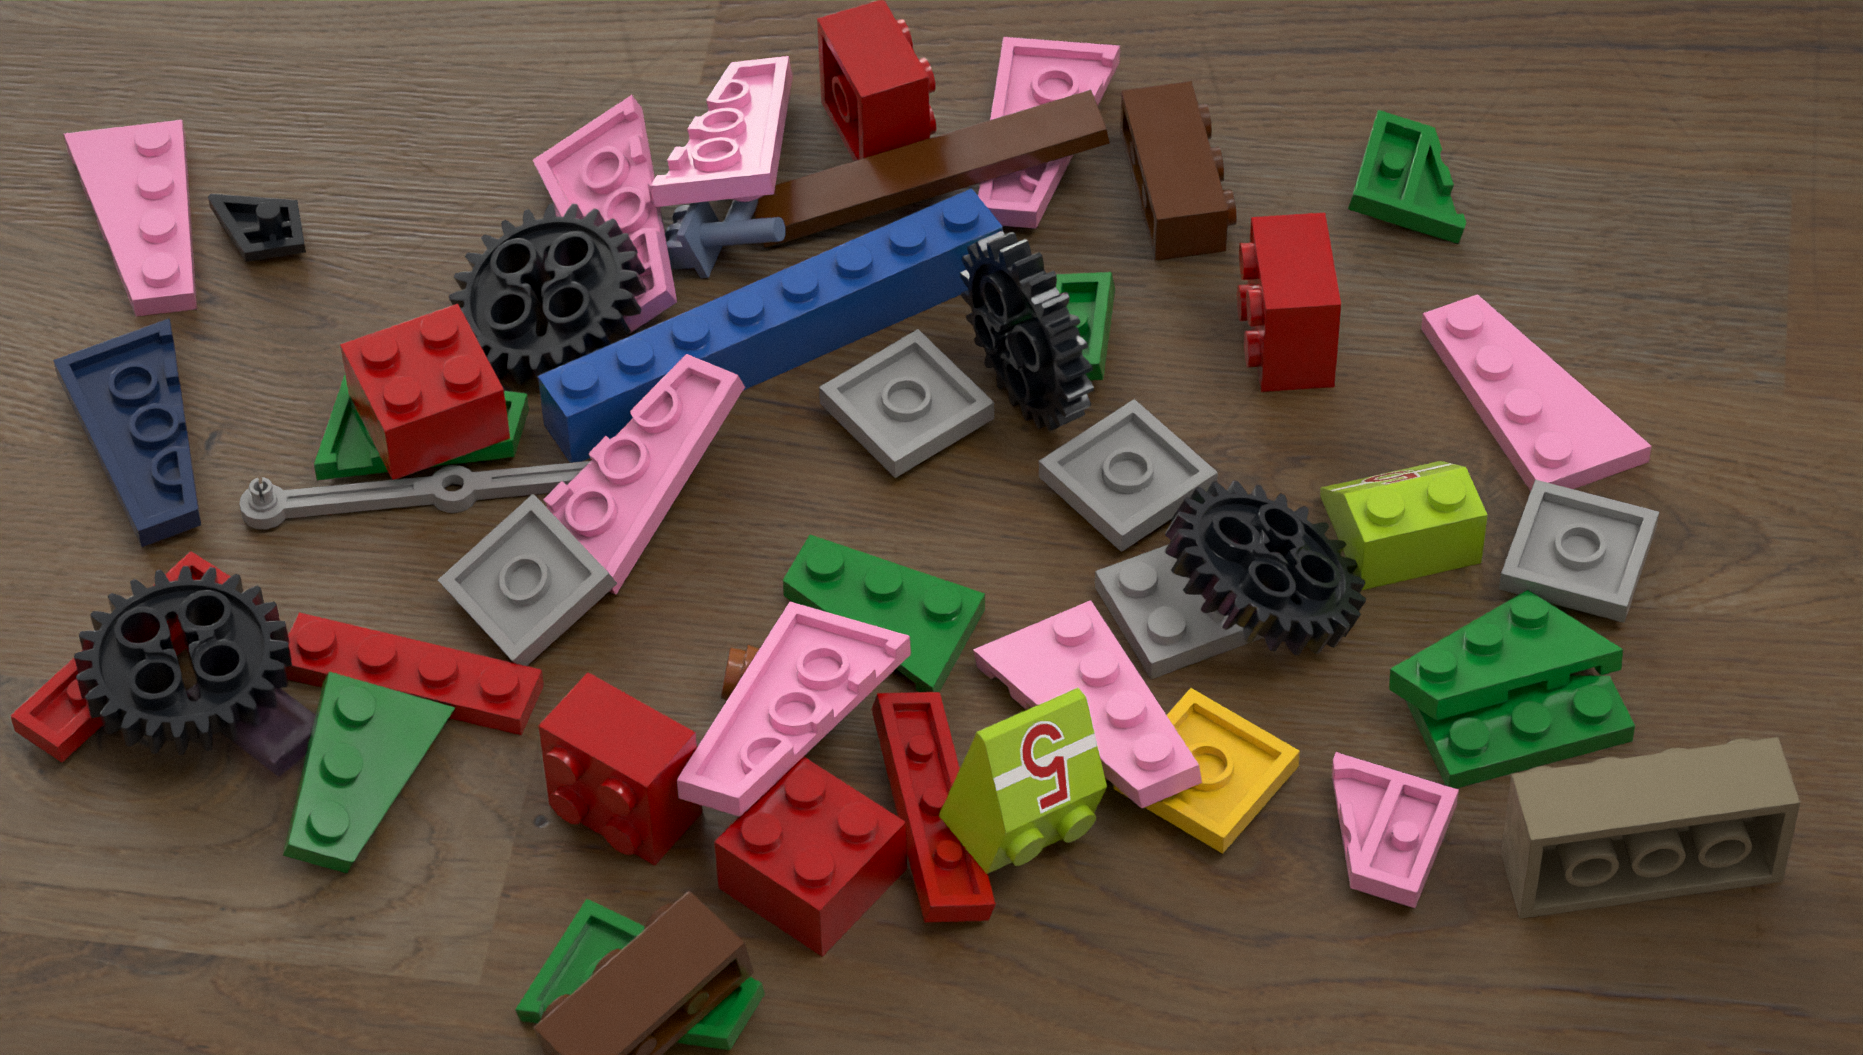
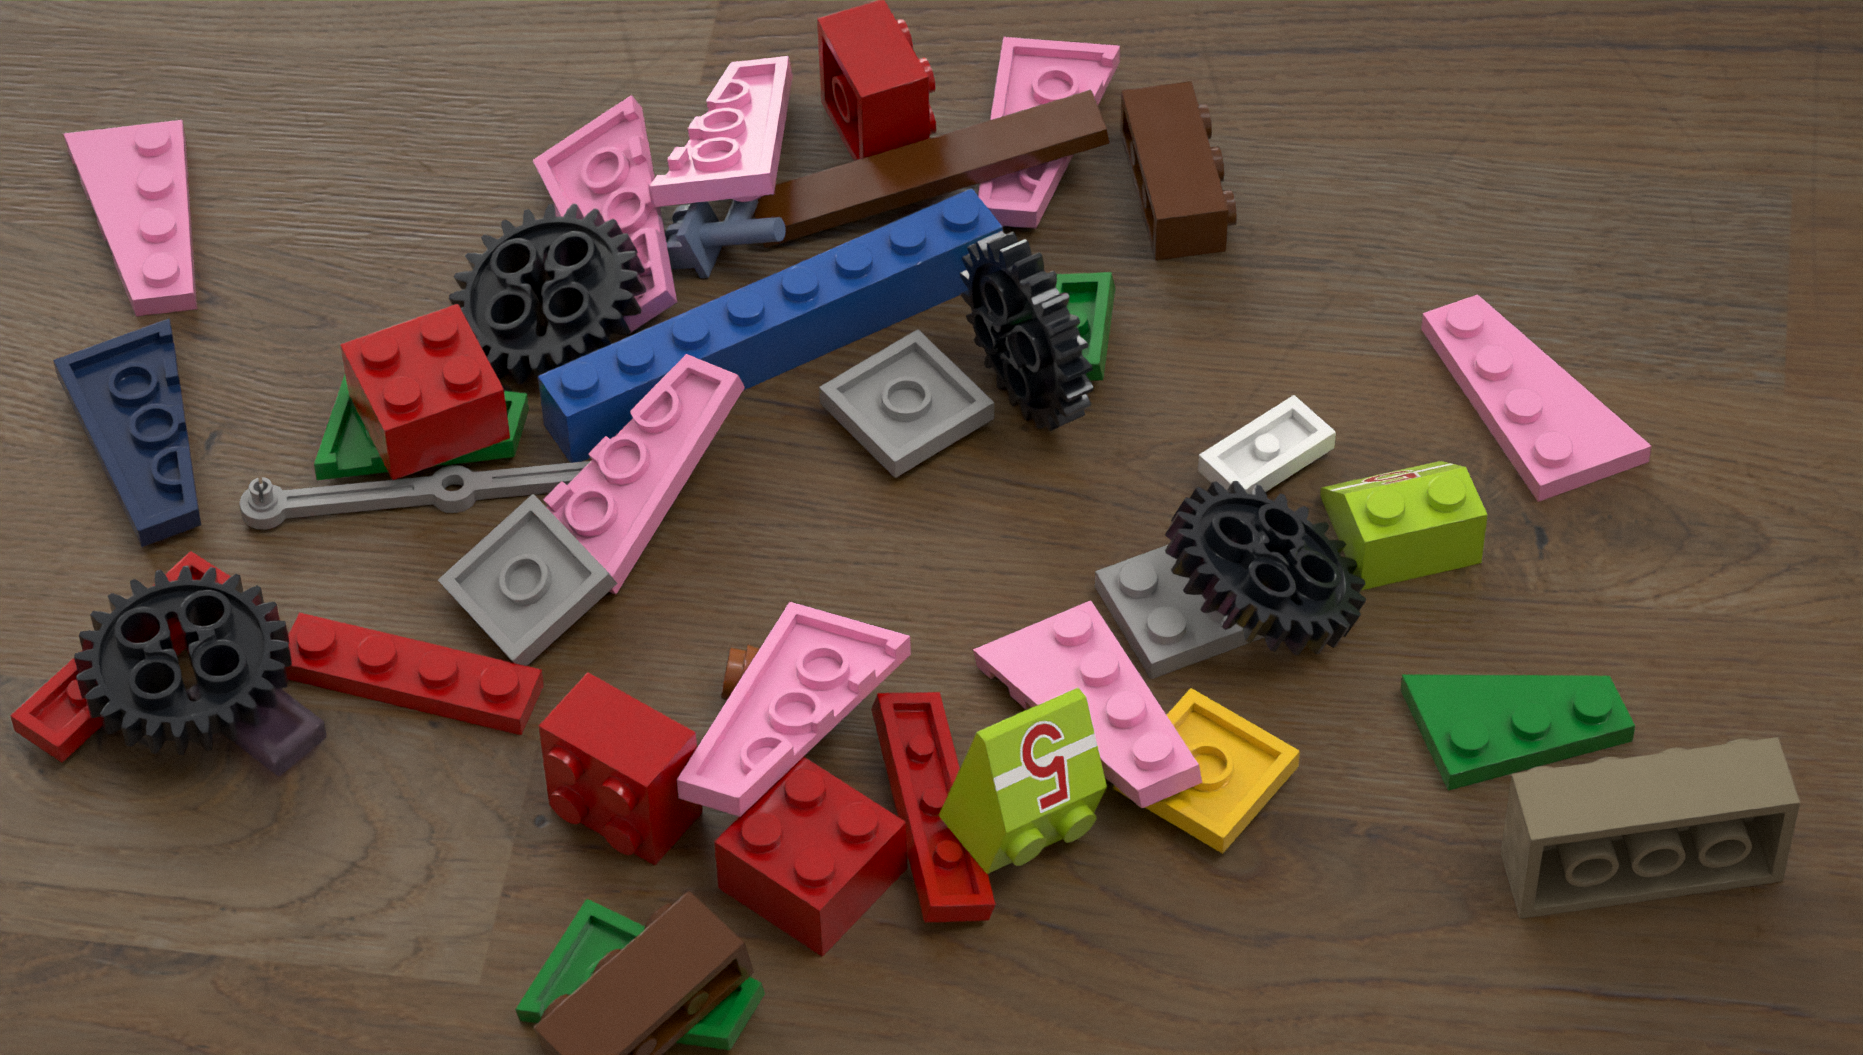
black piece [208,194,306,262] -> none
green wing [282,672,455,873] -> none
green wing [783,534,985,692] -> none
light grey plate [1039,399,1218,552] -> none
red brick [1237,212,1341,392] -> none
bright pink wing [1332,752,1459,908] -> none
green wing [1348,110,1466,244] -> none
green wing [1389,590,1623,720] -> none
light grey plate [1499,479,1659,623] -> none
none -> white plate [1198,395,1336,494]

